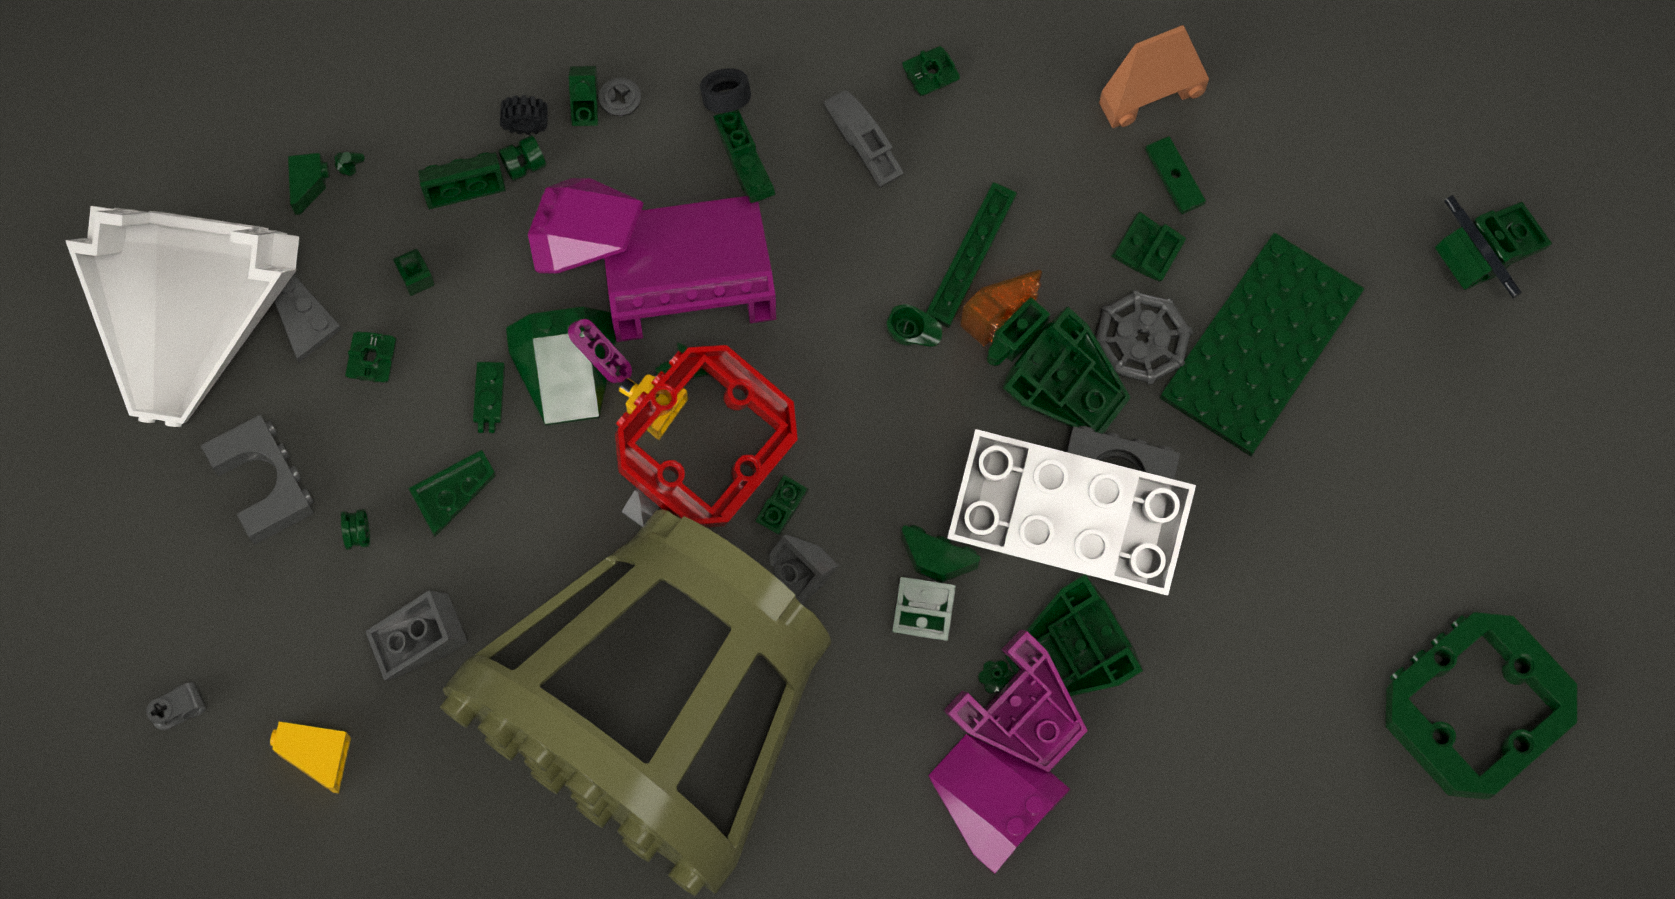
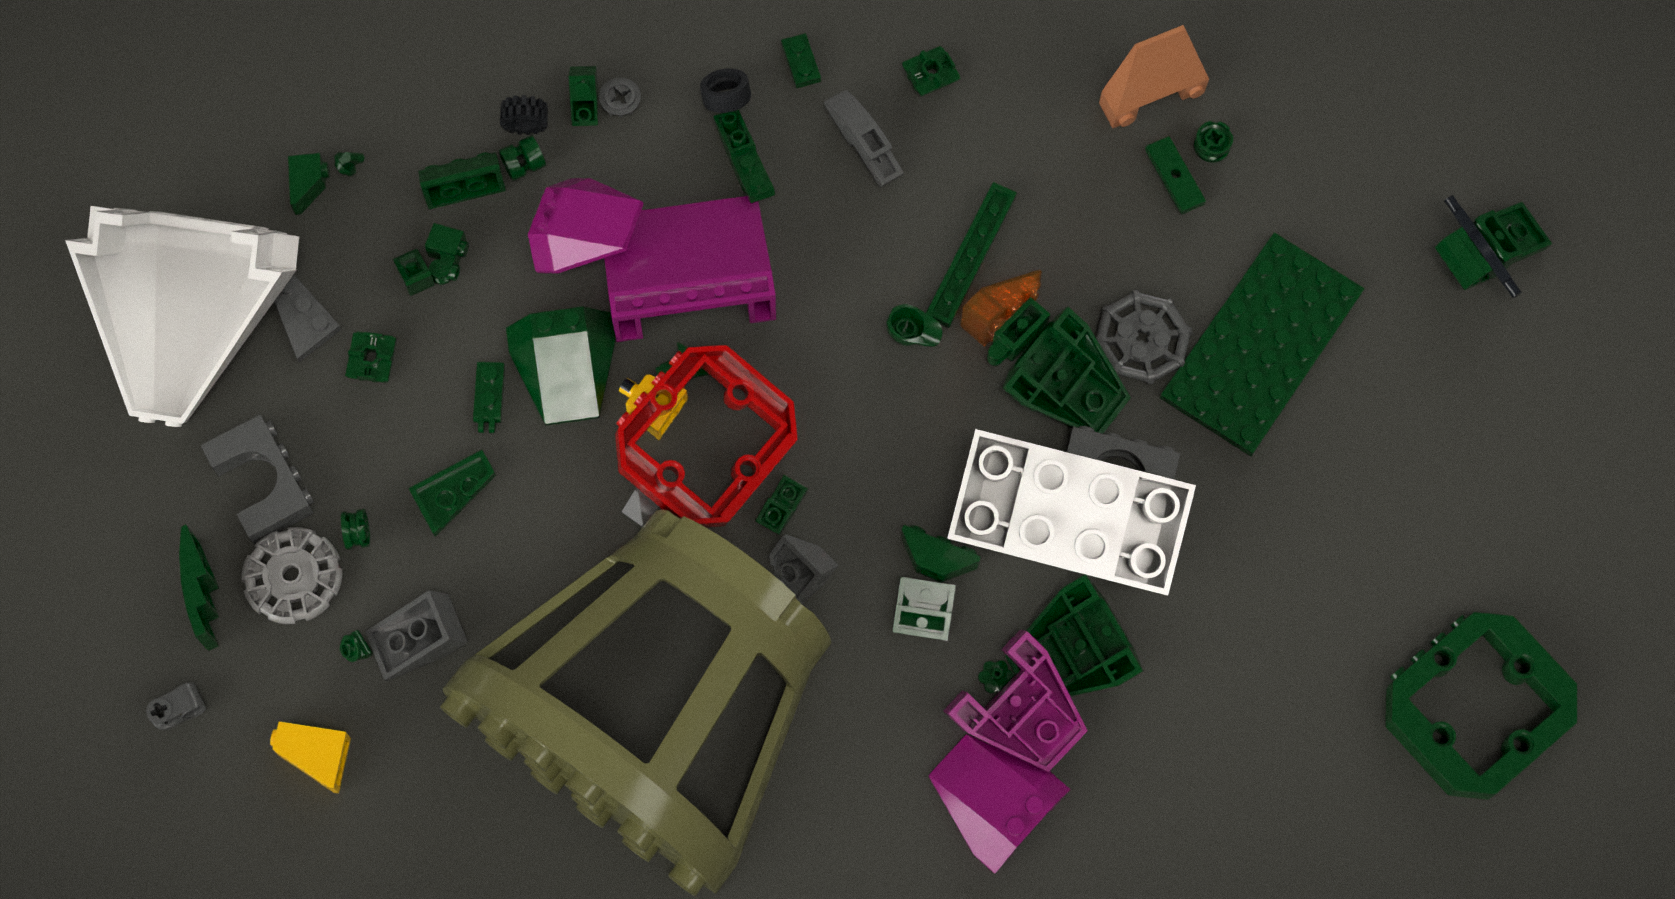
magenta beam [568,319,632,384] -> none
dark green slope [1112,212,1187,282] -> none
none -> dark green slope [179,524,219,651]
none -> light grey plate [241,527,343,624]
none -> dark green plate [340,630,373,662]
none -> dark green brick [425,223,469,285]
none -> dark green plate [781,33,821,89]
none -> dark green wheel [1194,121,1233,163]

